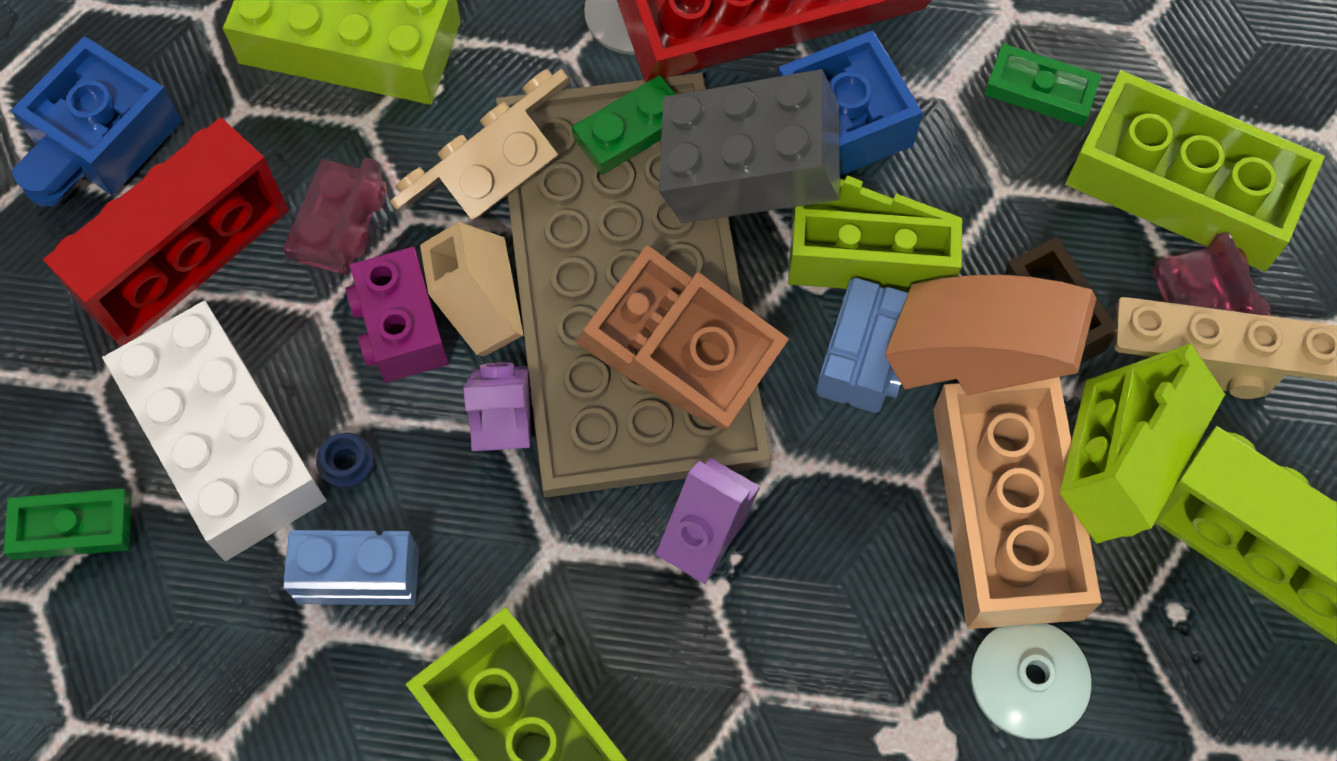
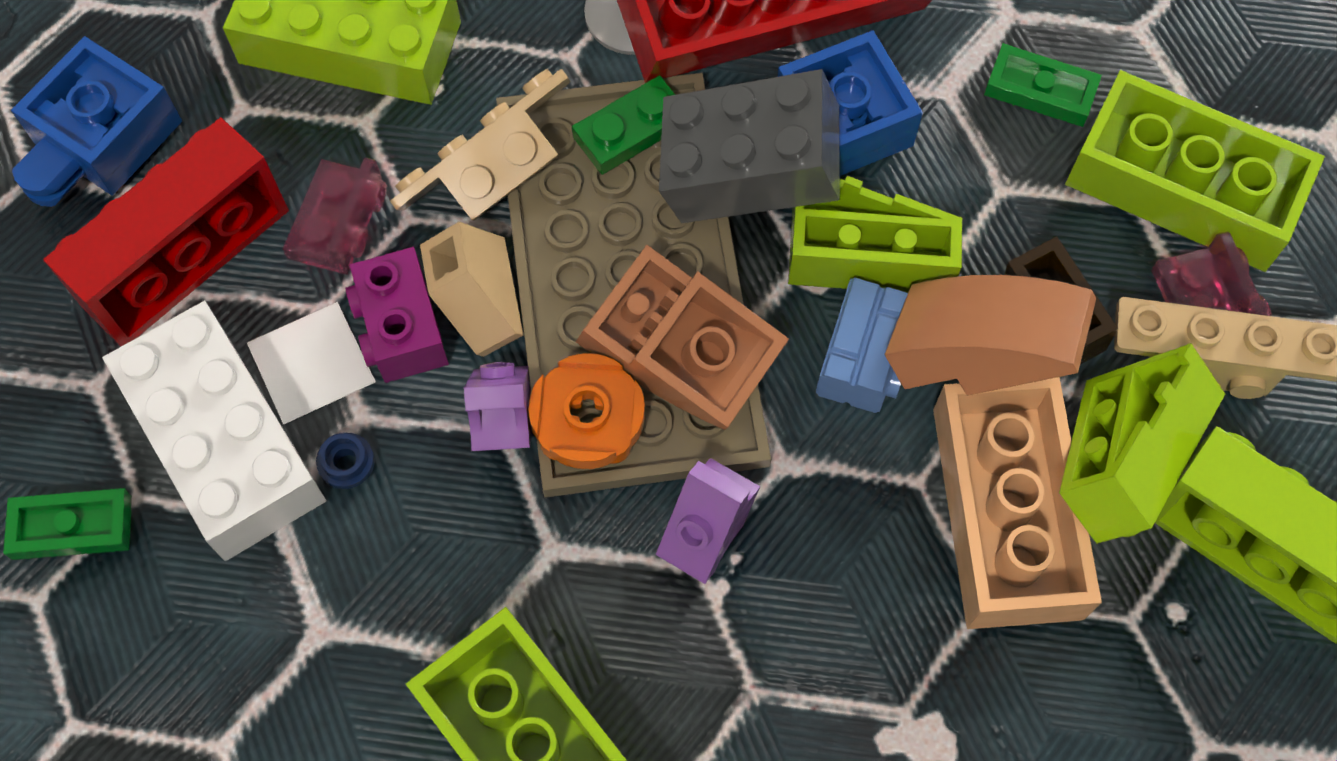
medium blue brick [284,530,419,605] -> none
light aqua dish [971,623,1091,740] -> none
none -> white sticker [247,302,376,424]
none -> orange plate [529,353,645,469]

